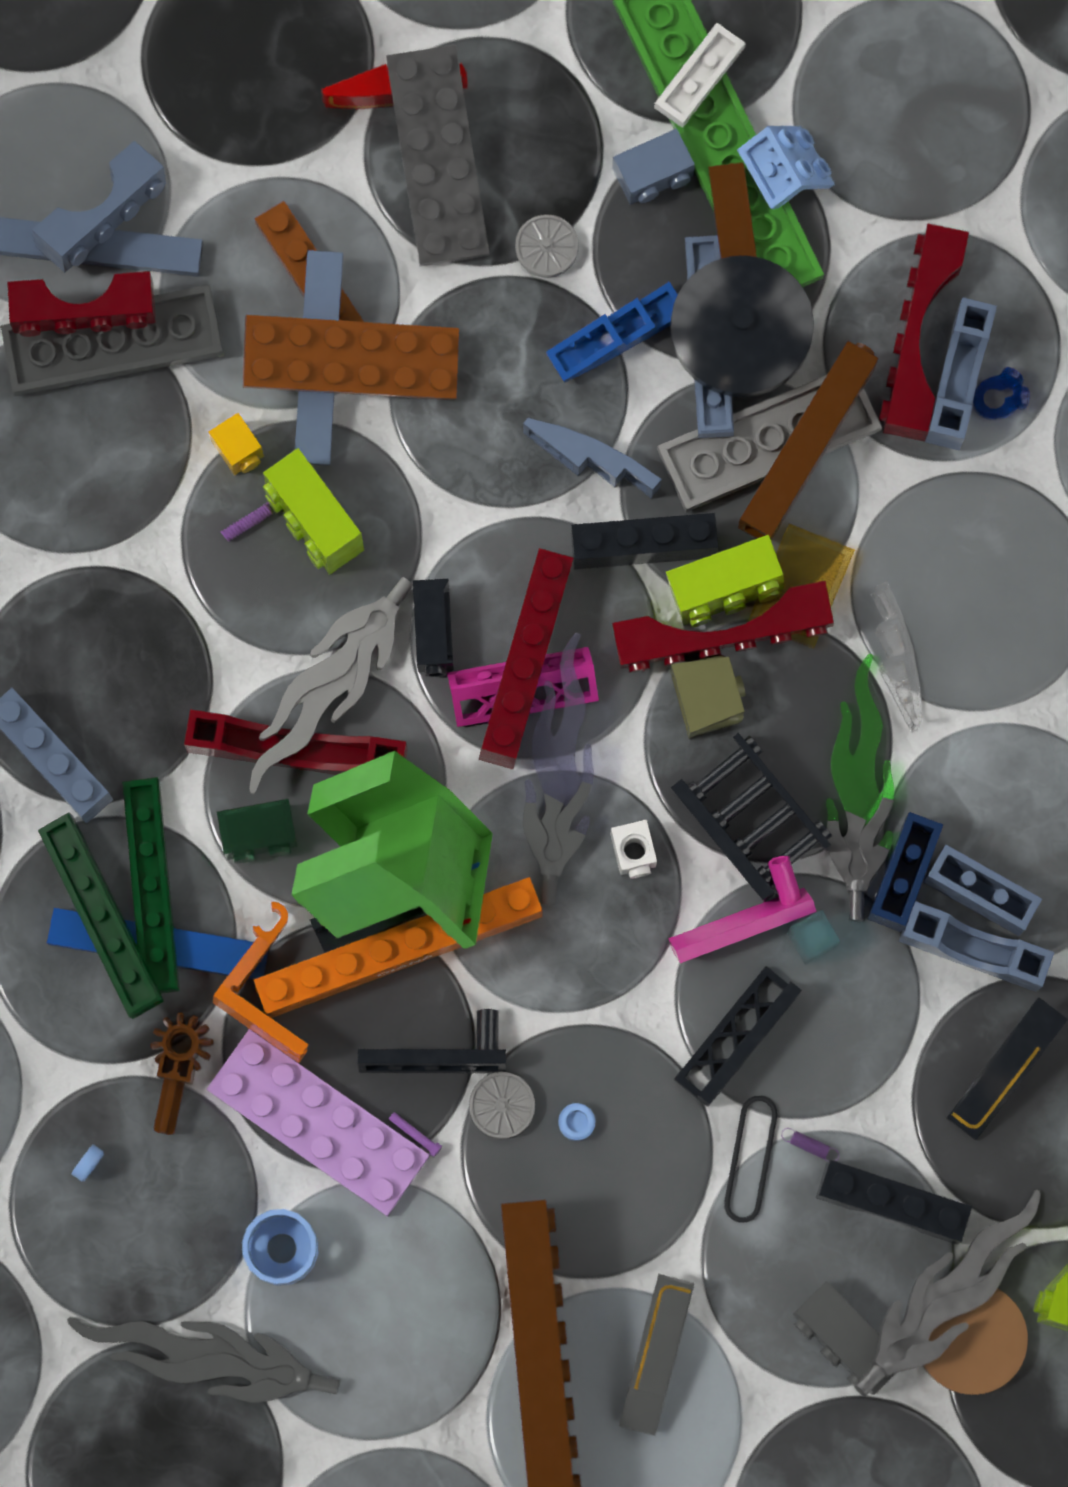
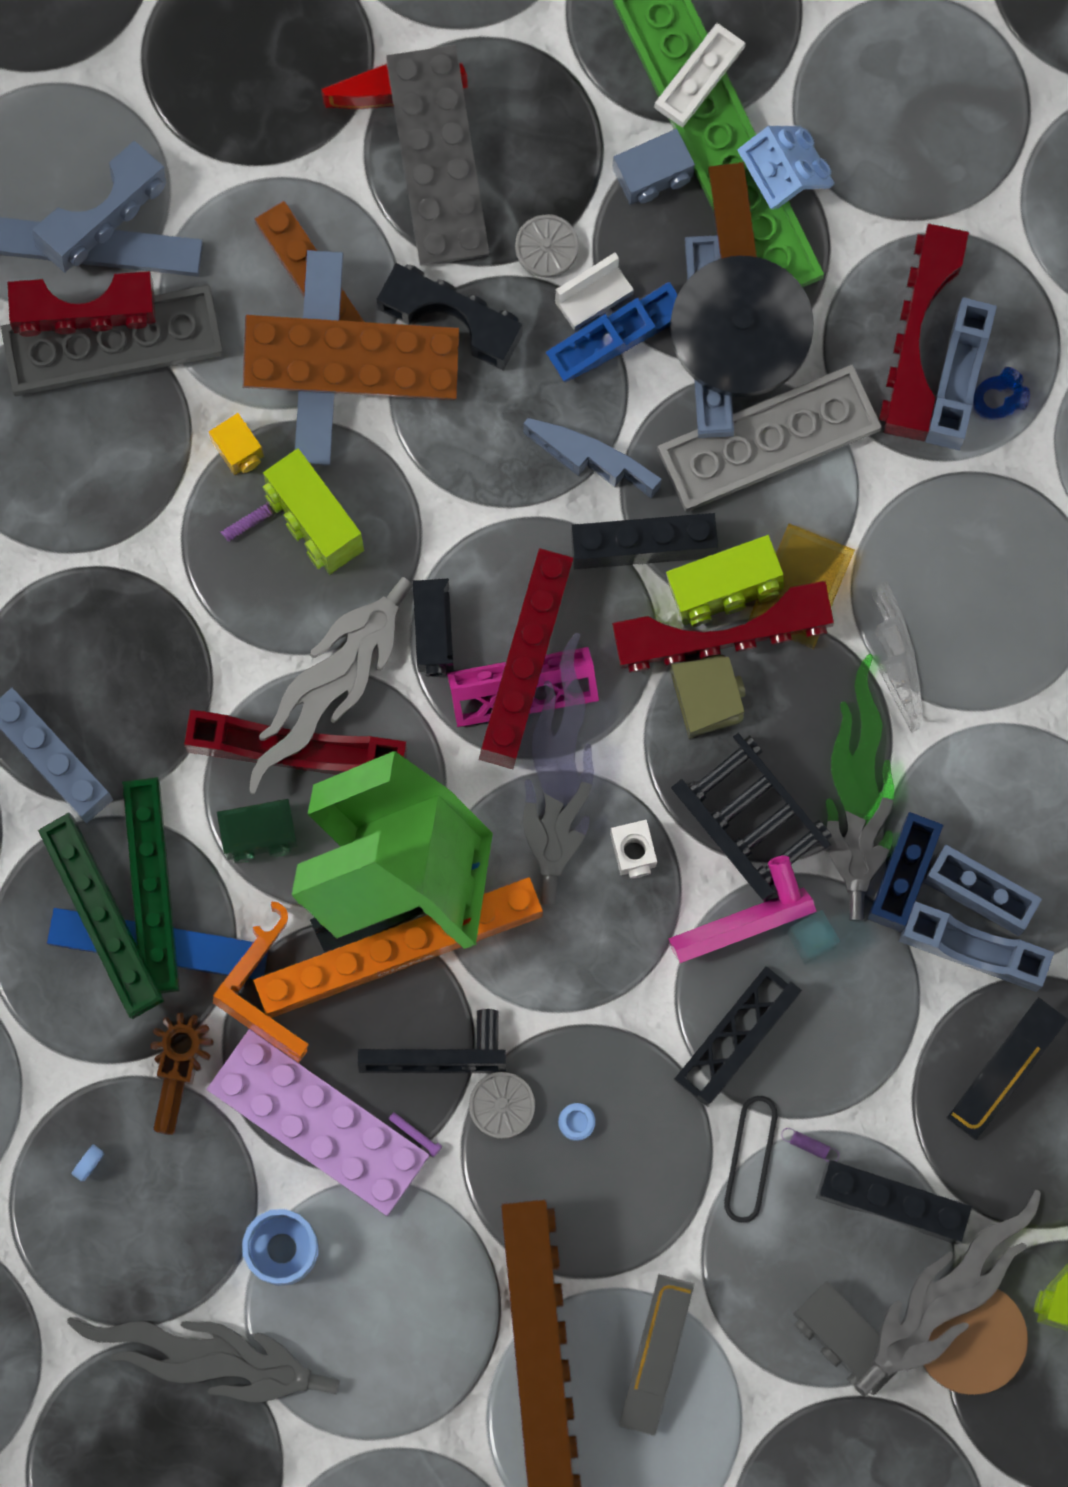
reddish brown brick [738,341,879,541] -> none
none -> black arch [376,263,523,371]
none -> white panel [555,253,634,331]

